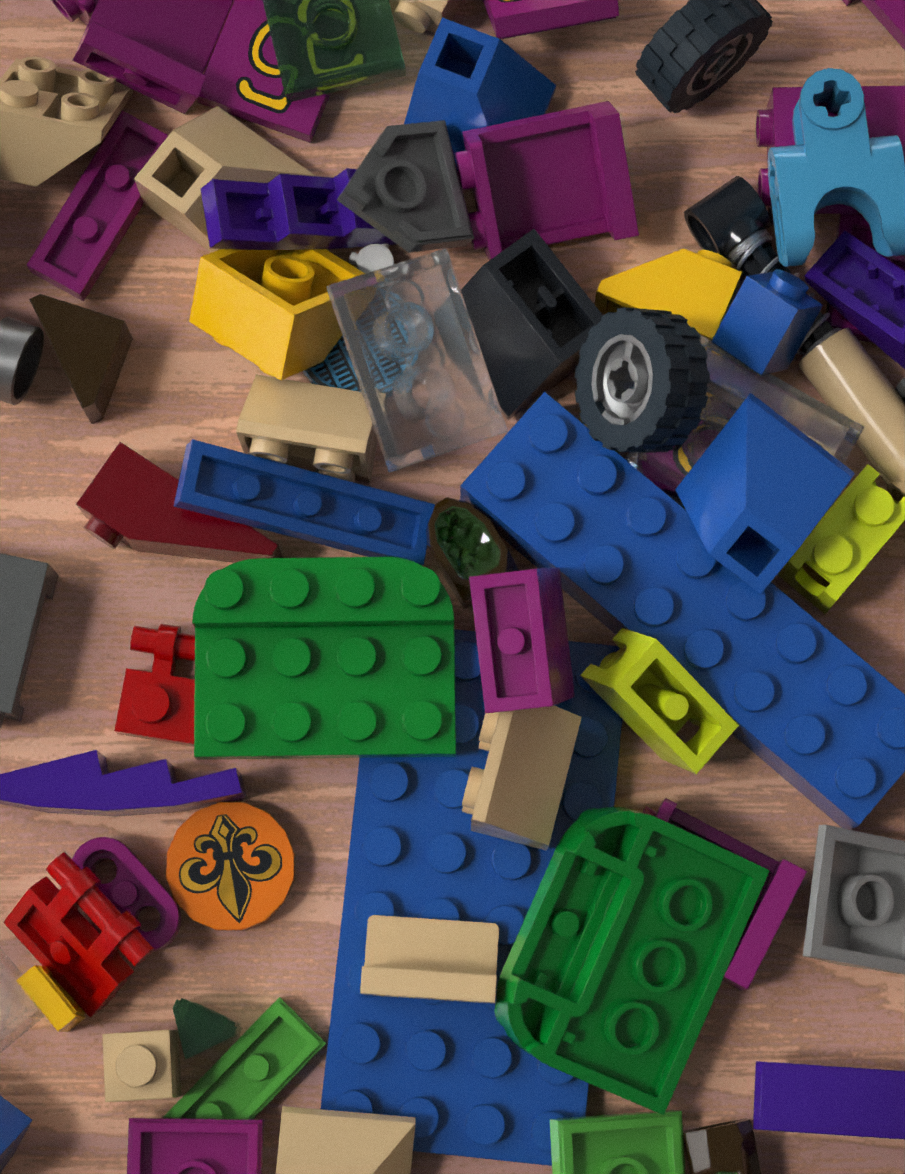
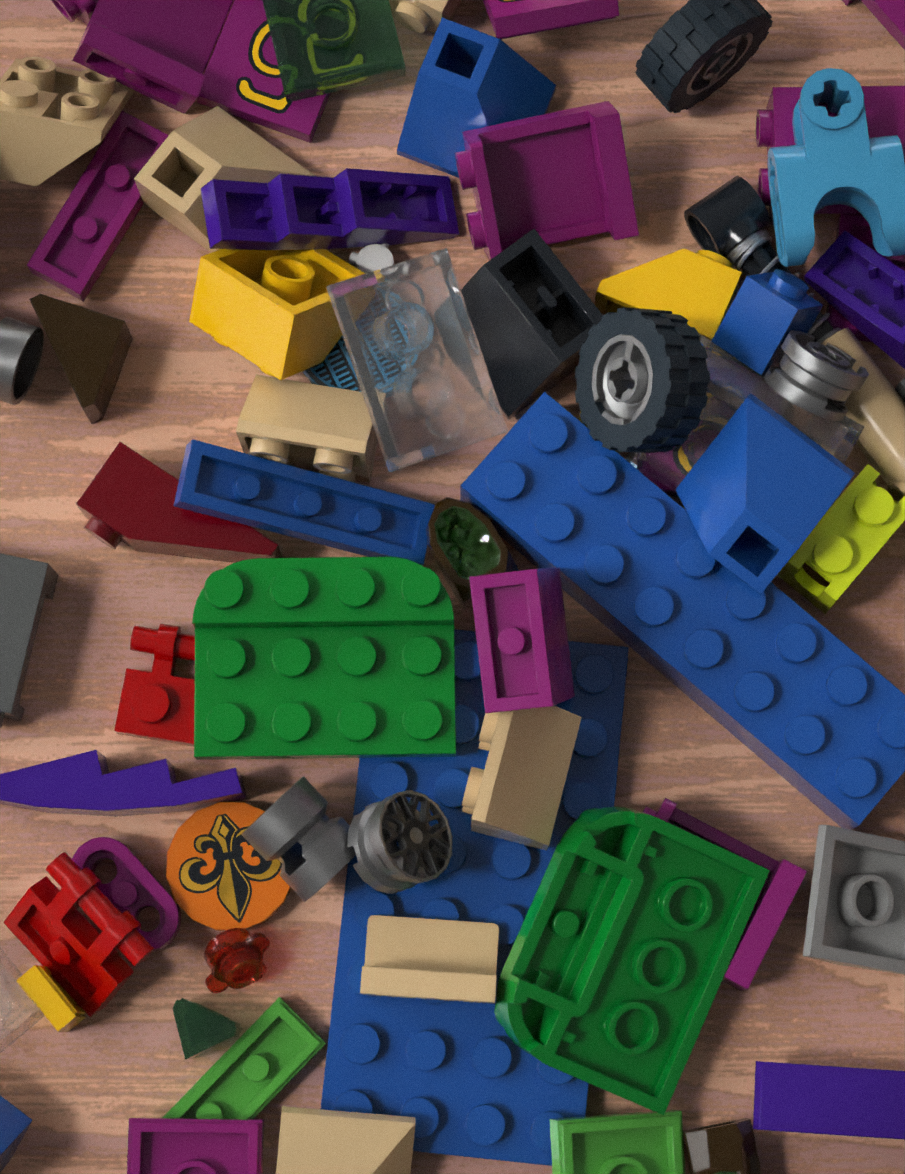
tan brick [102,1030,182,1103] -> none
dark grey plate [337,120,474,253] -> none
neon yellow brick [580,628,739,774] -> none
none -> clear red plate [204,928,270,993]
none -> flat silver wheel [241,776,356,902]
none -> flat silver wheel [347,790,452,894]
none -> flat silver wheel [764,330,869,421]

